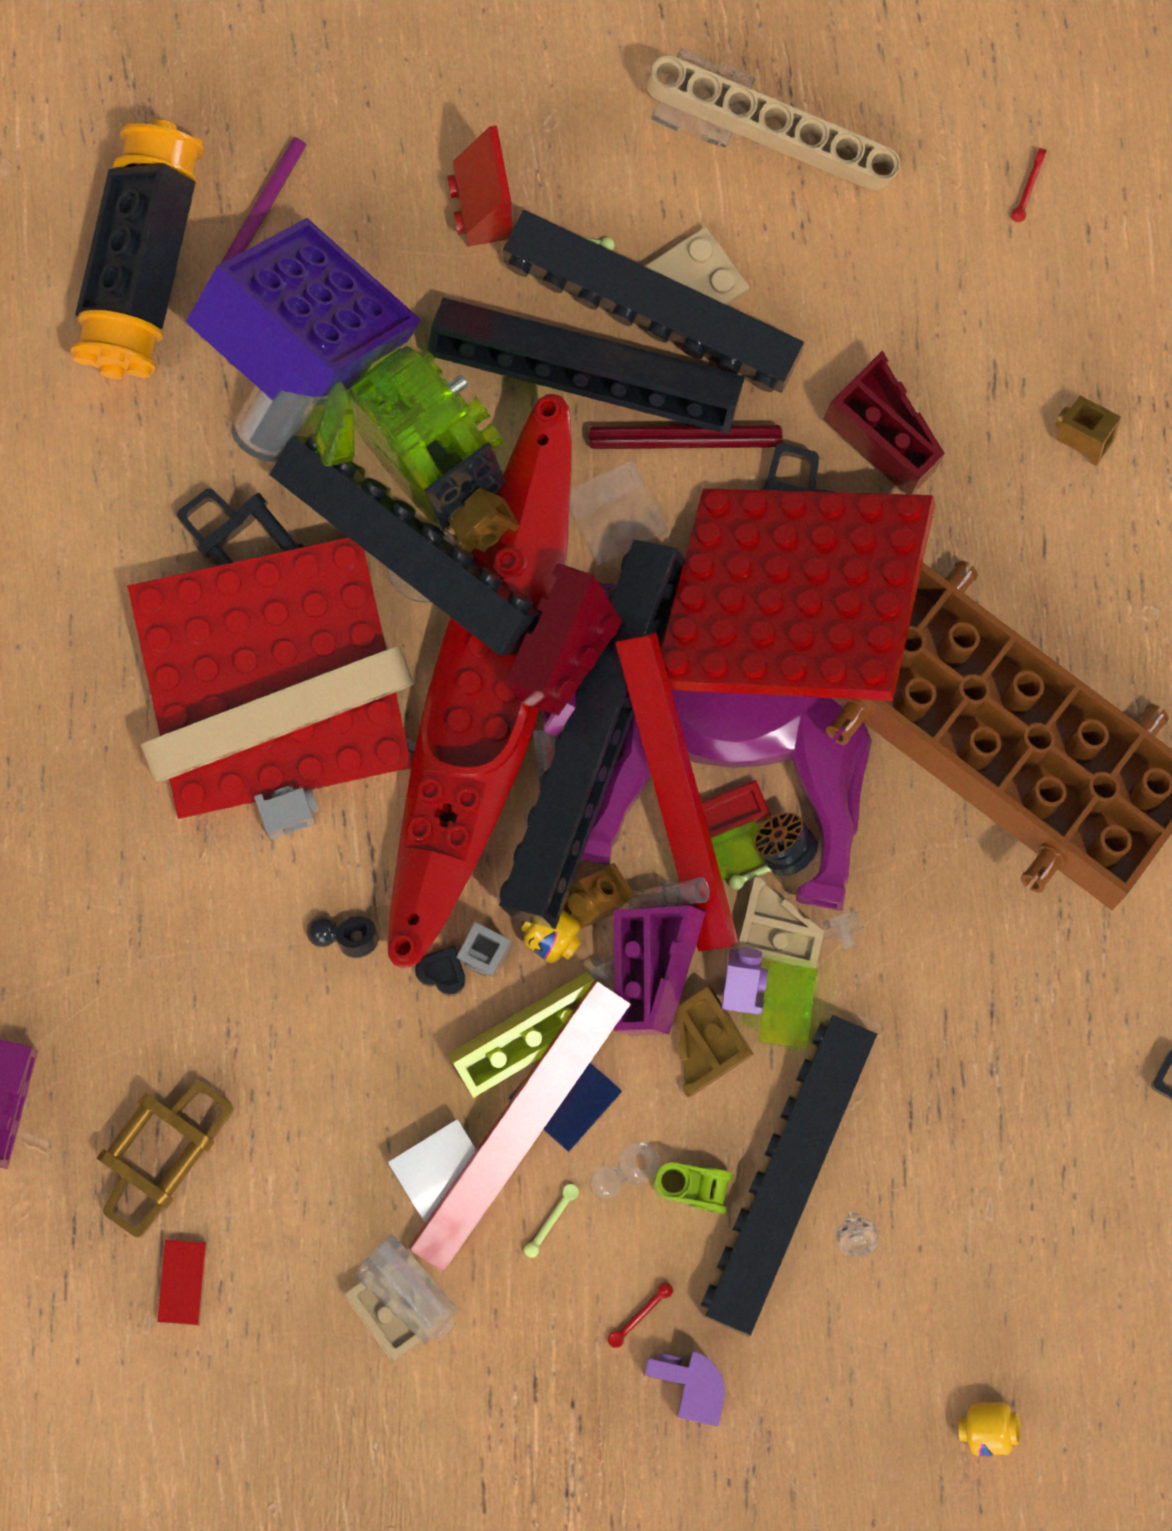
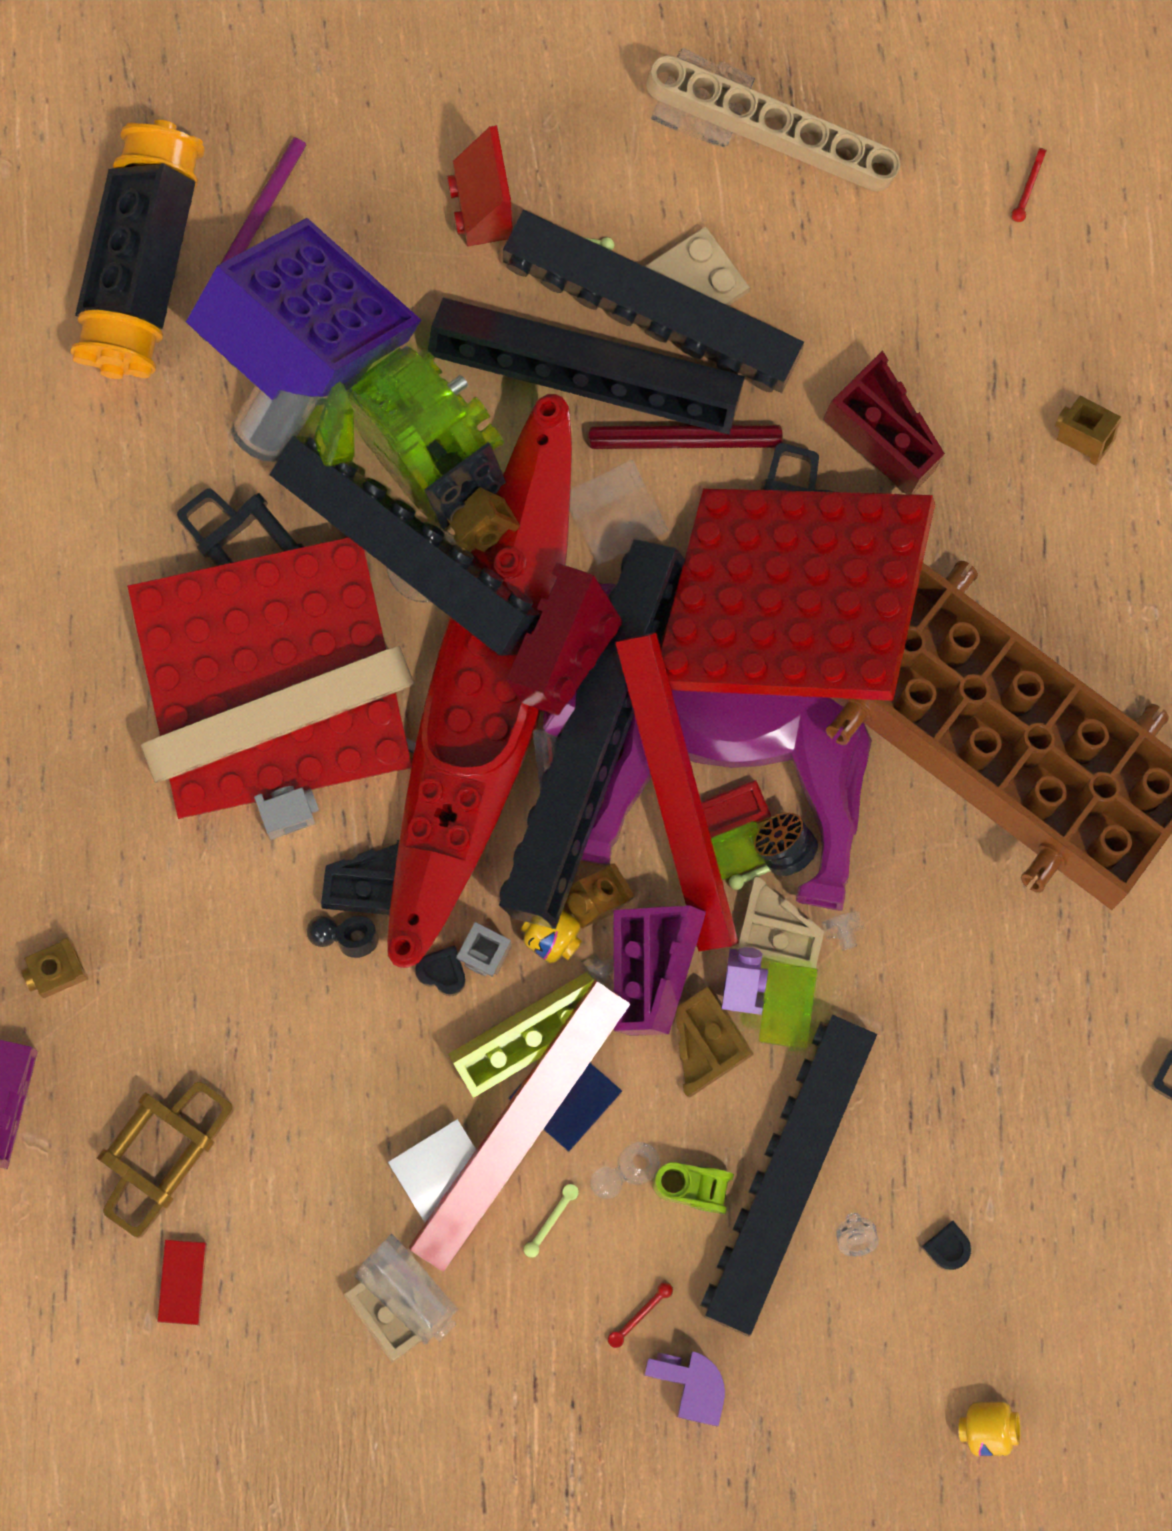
clear pin [629,877,710,909] -> none
none -> pearl gold brick [21,937,88,998]
none -> black wing [321,839,400,915]
none -> black tile [921,1221,971,1270]

